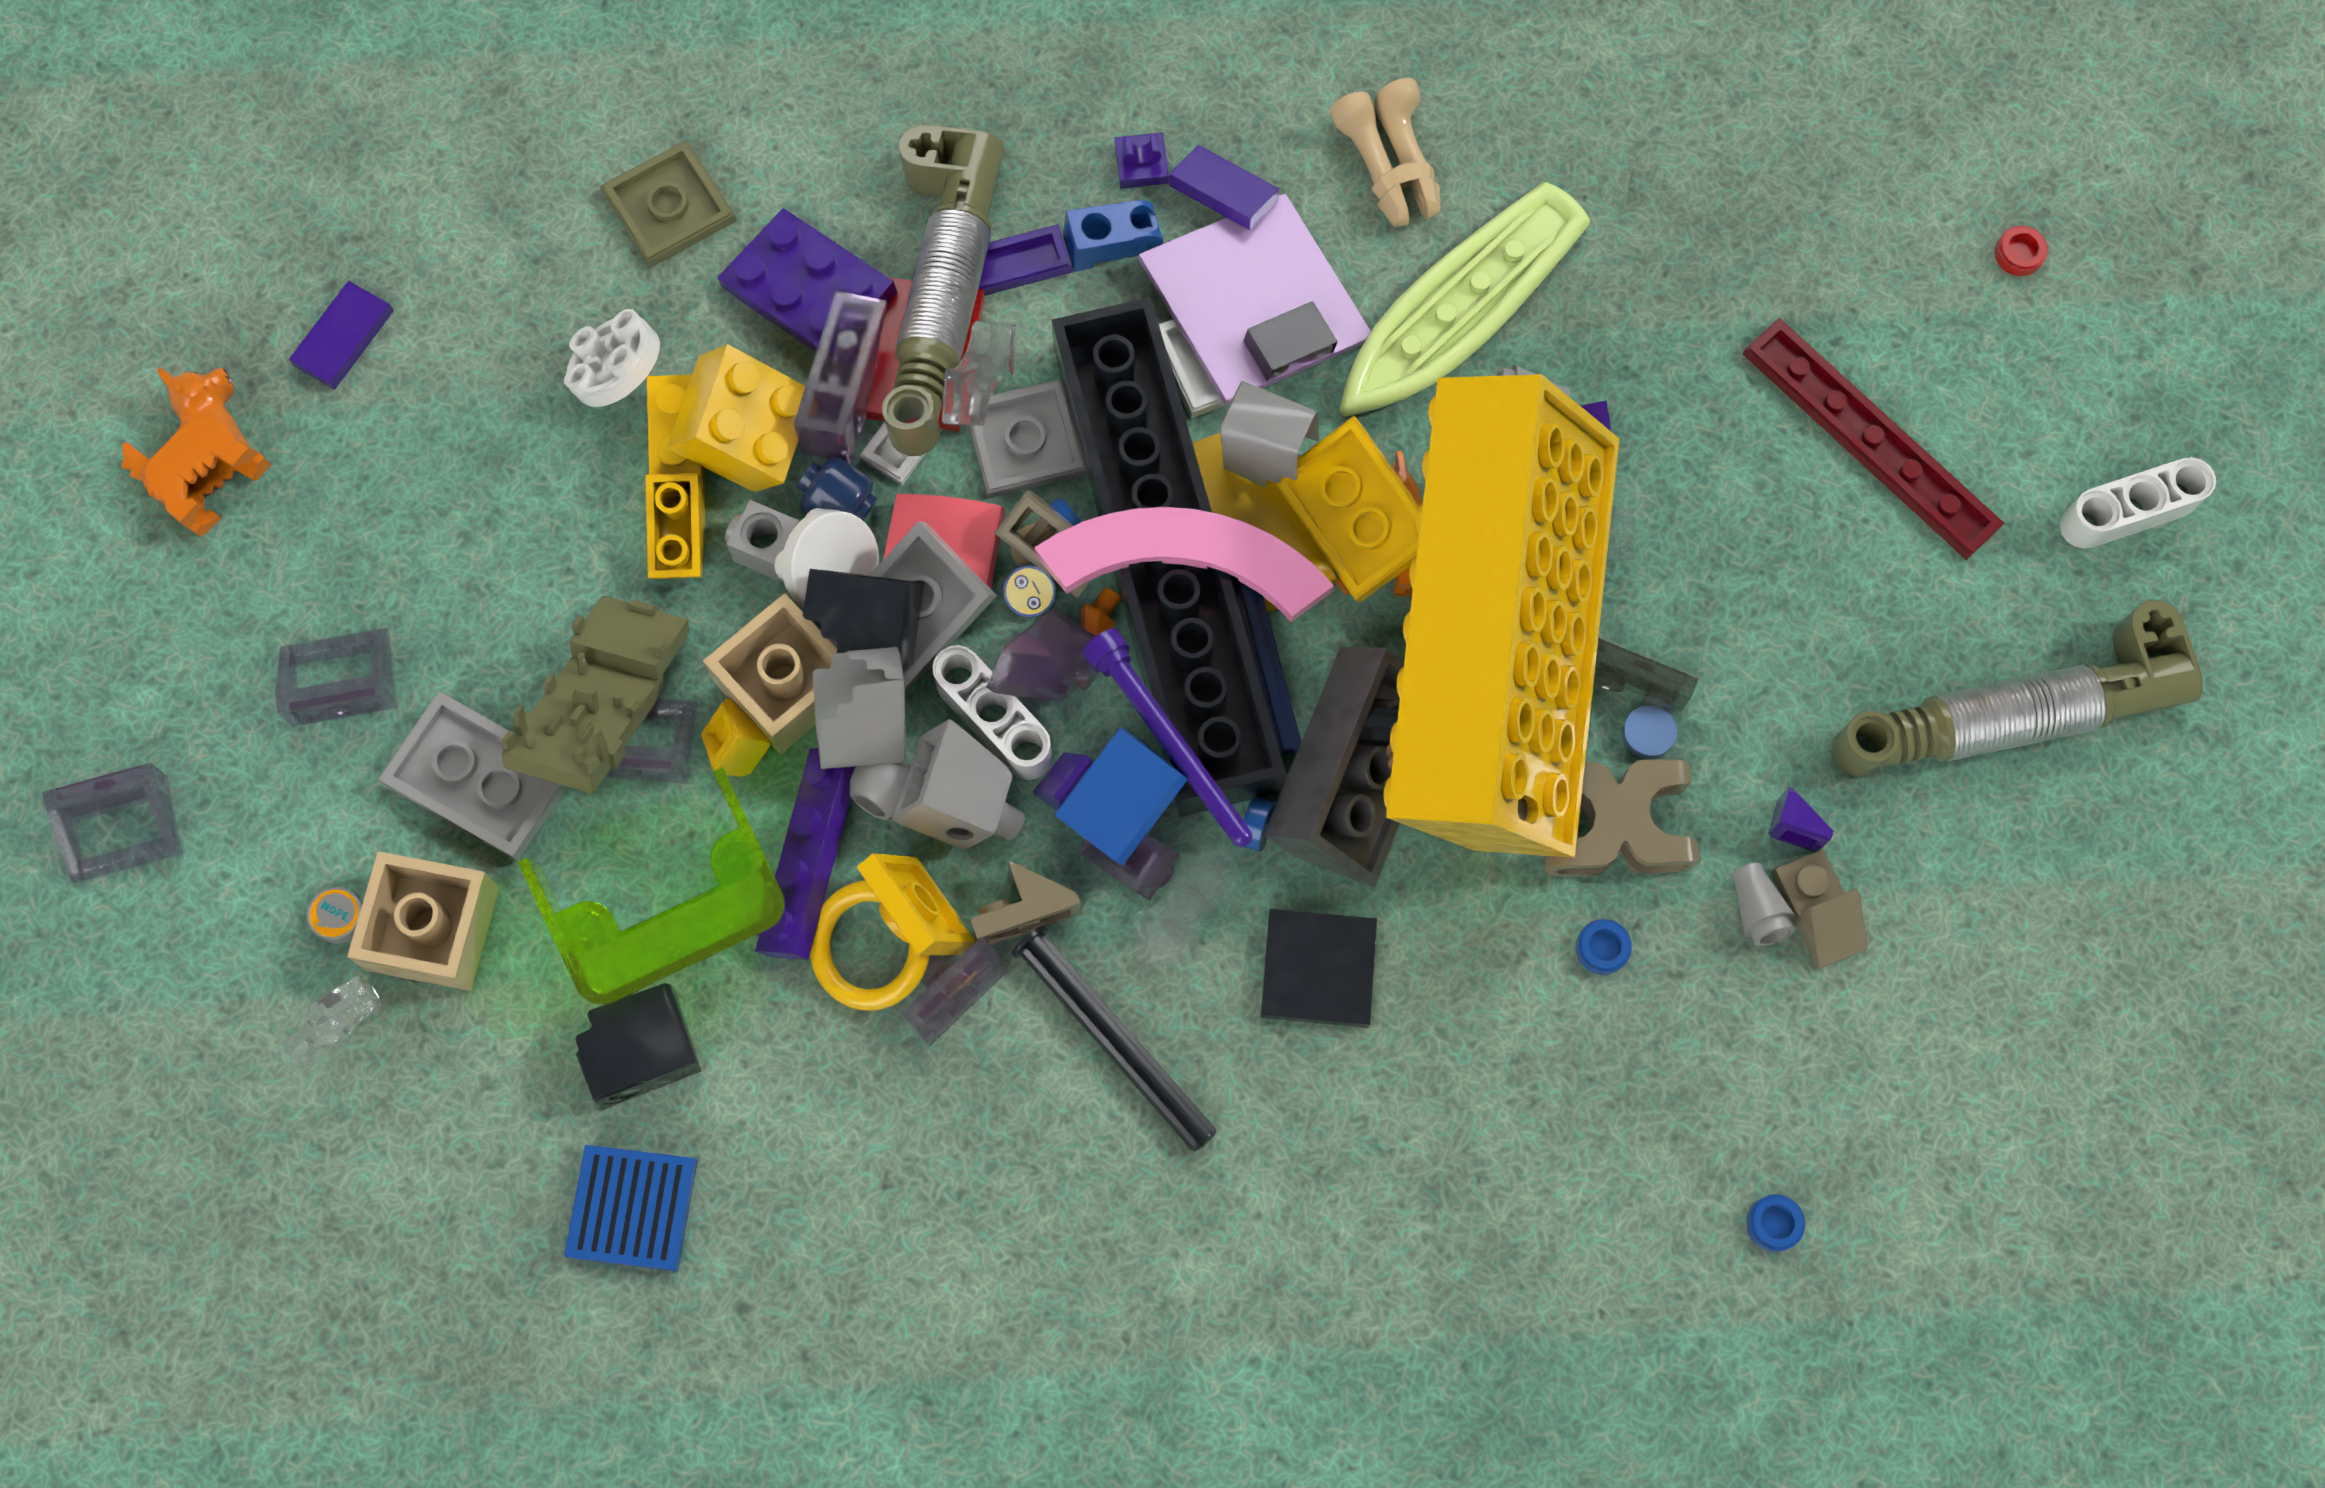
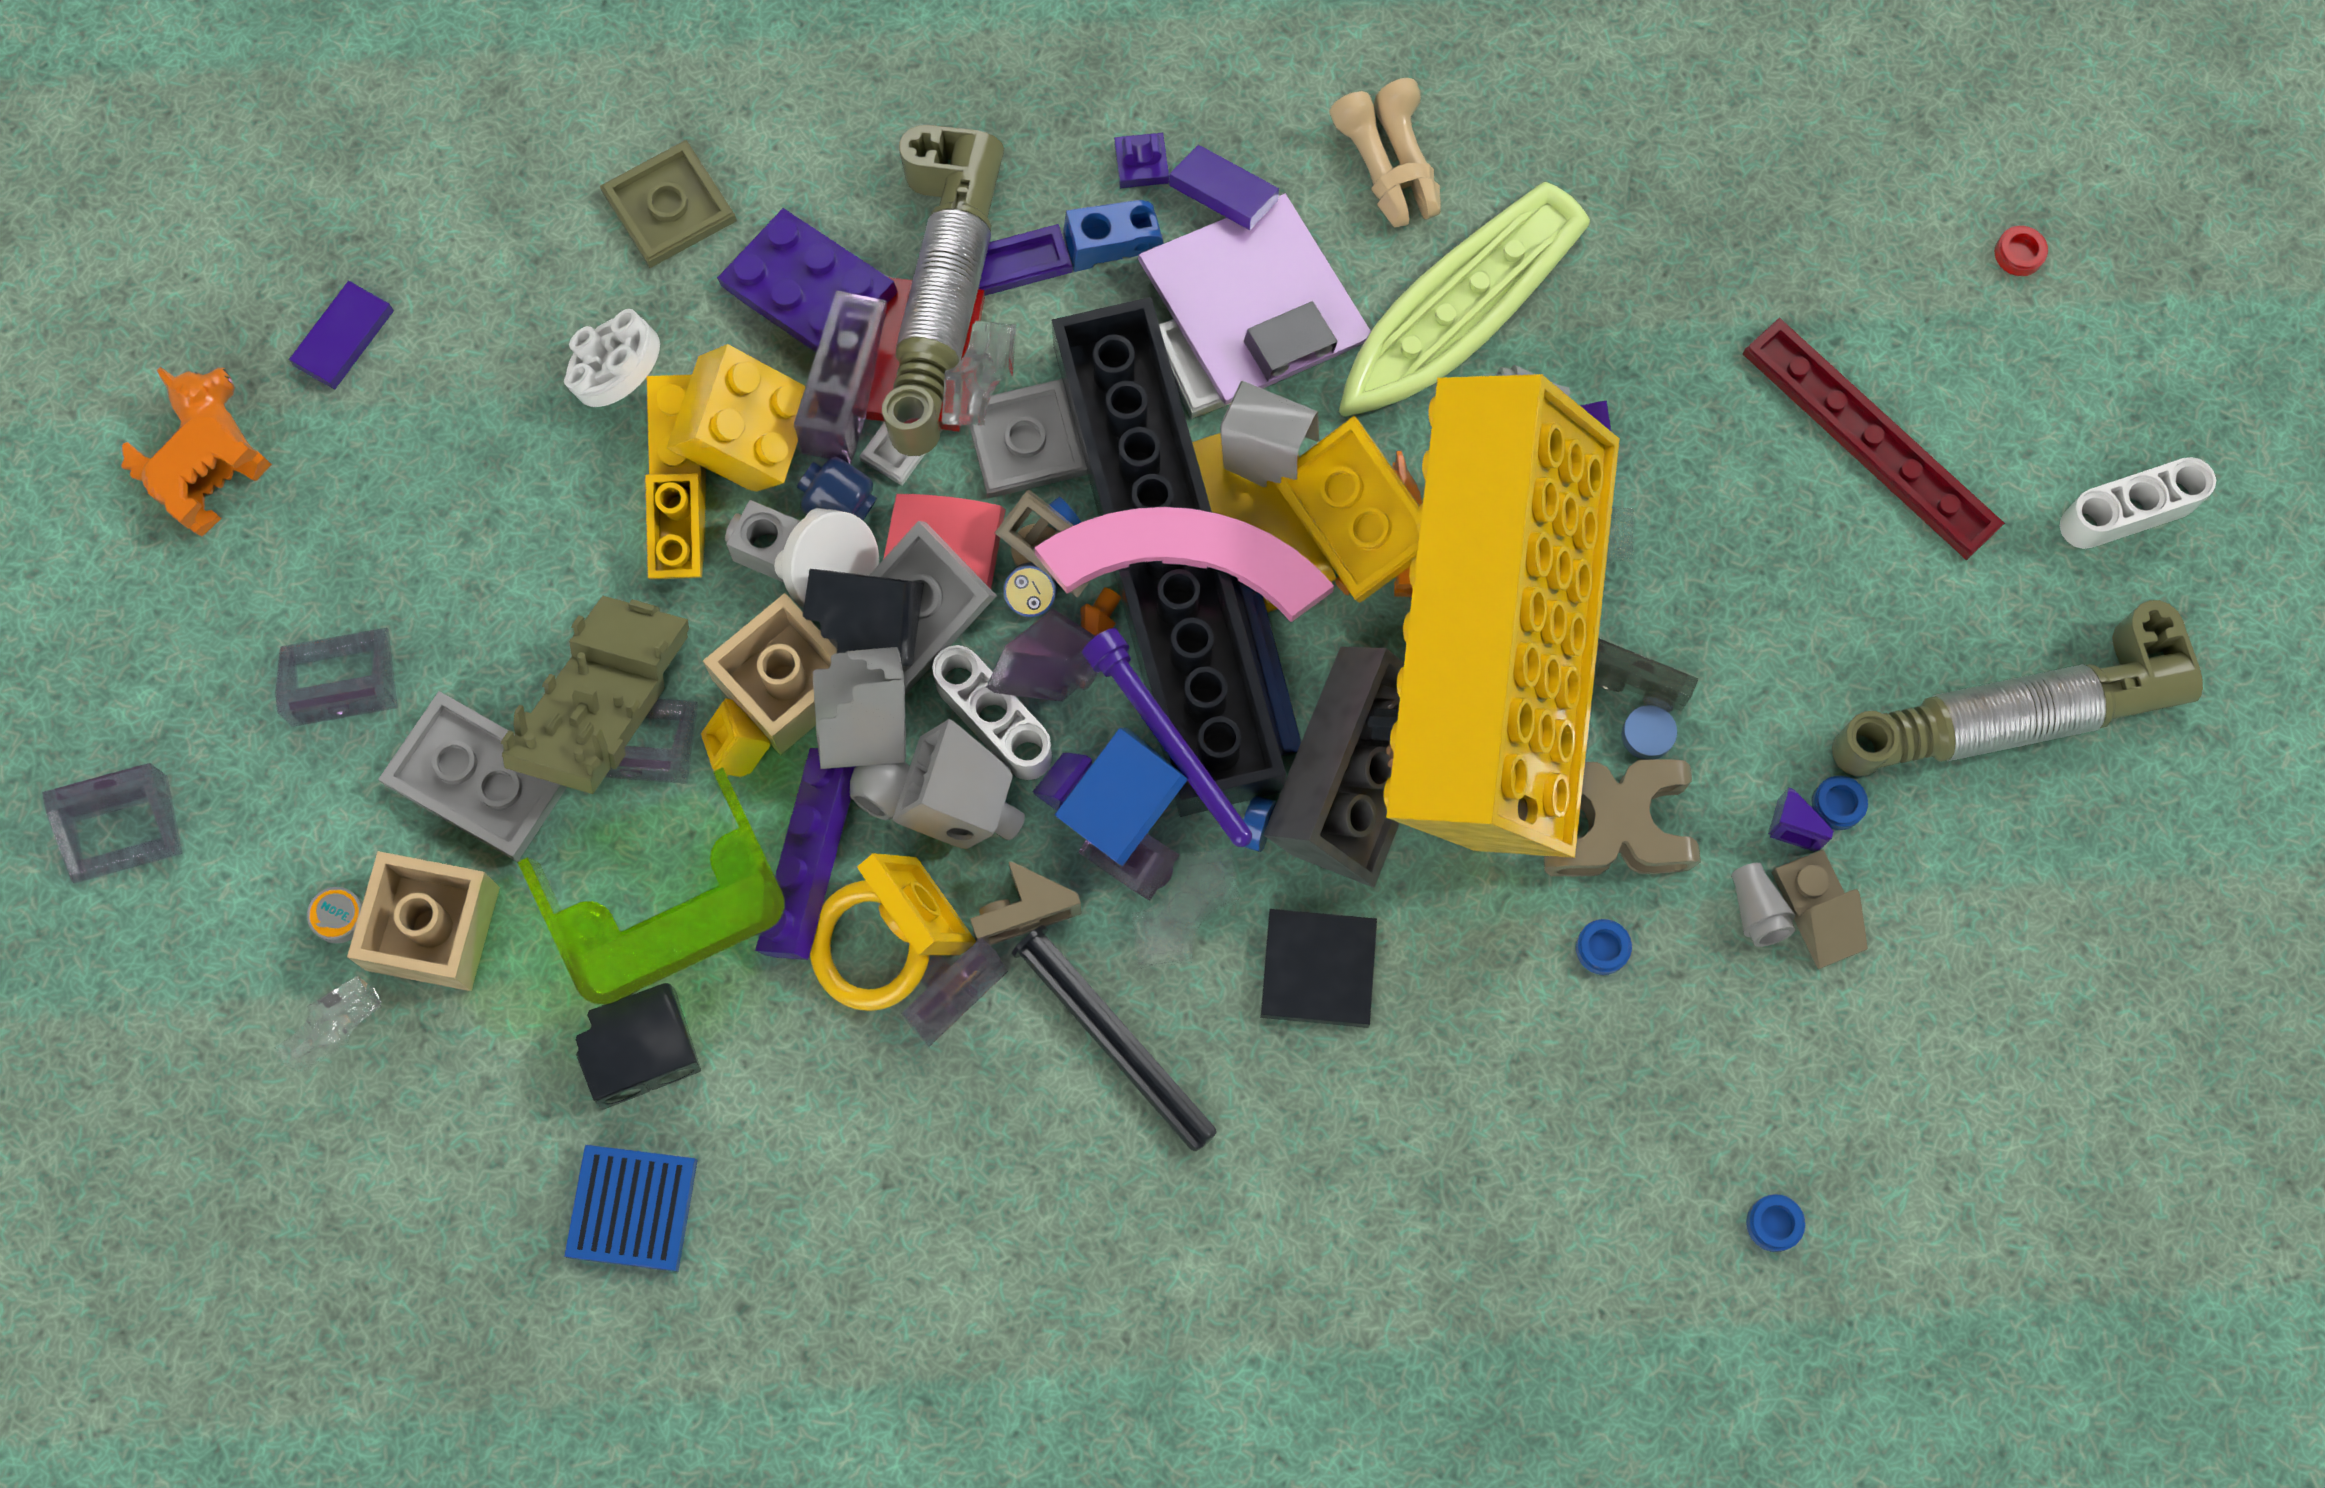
none -> blue tile [1812,776,1868,830]

